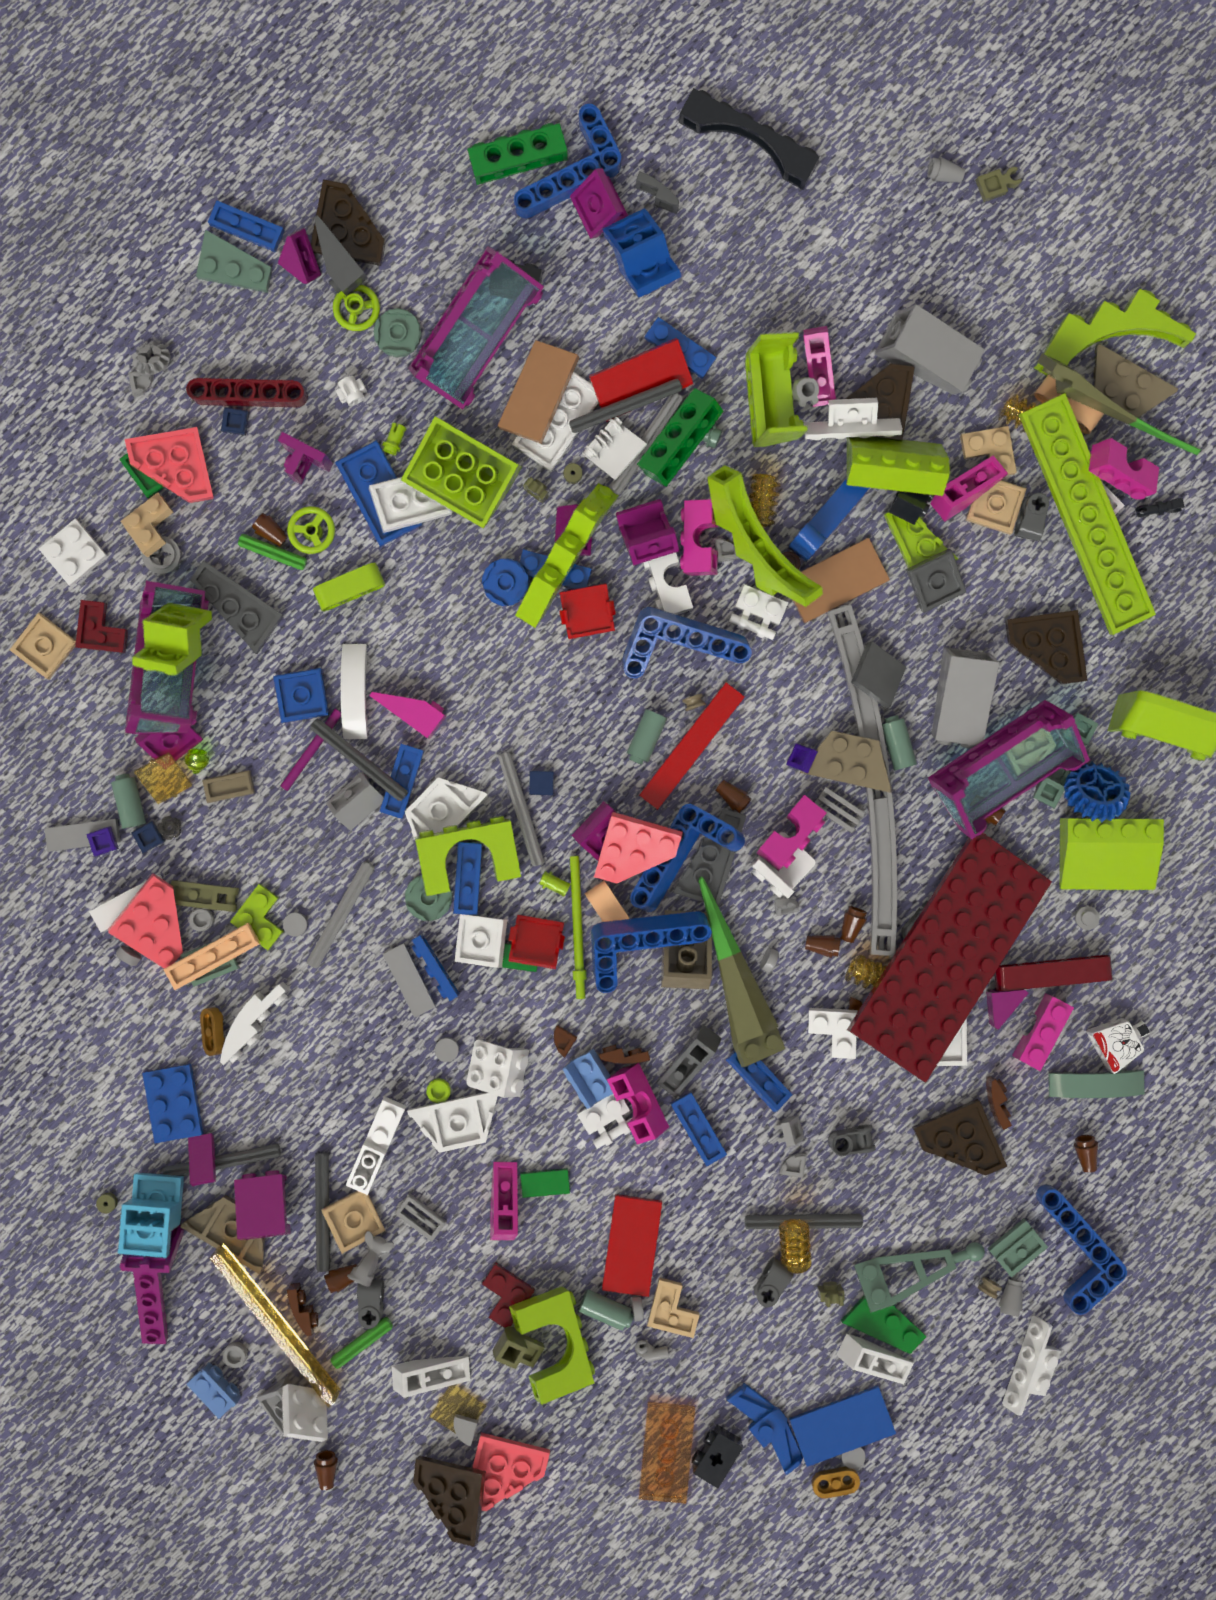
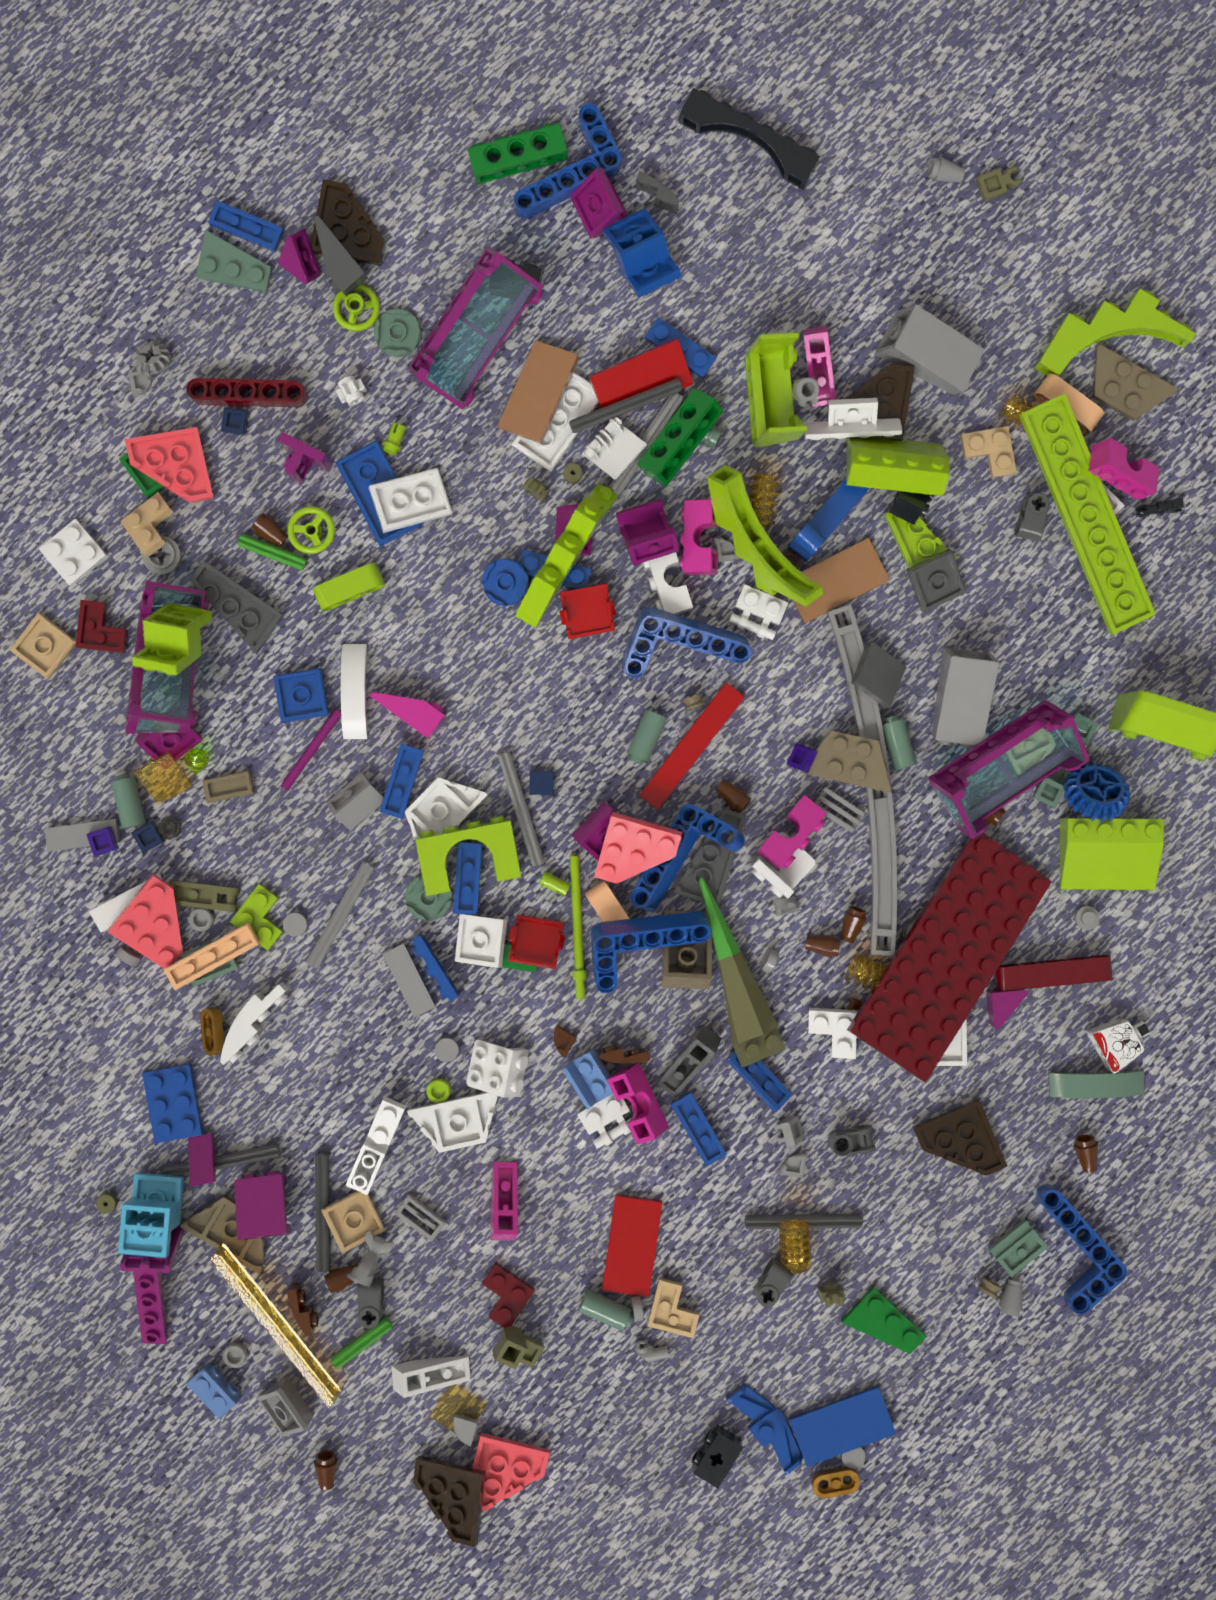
white plate [282,1384,328,1442] -> none
dark grey axle [310,719,408,801] -> none
lime slope [401,416,522,529] -> none
lime arch [509,1287,595,1405] -> none
green tile [520,1168,570,1198] -> none
clear orange tile [639,1402,695,1504] -> none
white slope [837,1333,914,1384] -> none
sand green plate [854,1242,985,1313] -> none
dark pink slope [930,455,1008,522] -> none
tan tile [966,480,1027,535] -> none
reddish brown slope [986,1076,1012,1130] -> none
white bracket [1002,1316,1061,1416] -> none
dark brown plate [1005,610,1088,685] -> none
dark pink arch [1012,993,1074,1071] -> none
olive plate [1037,353,1201,455] -> none

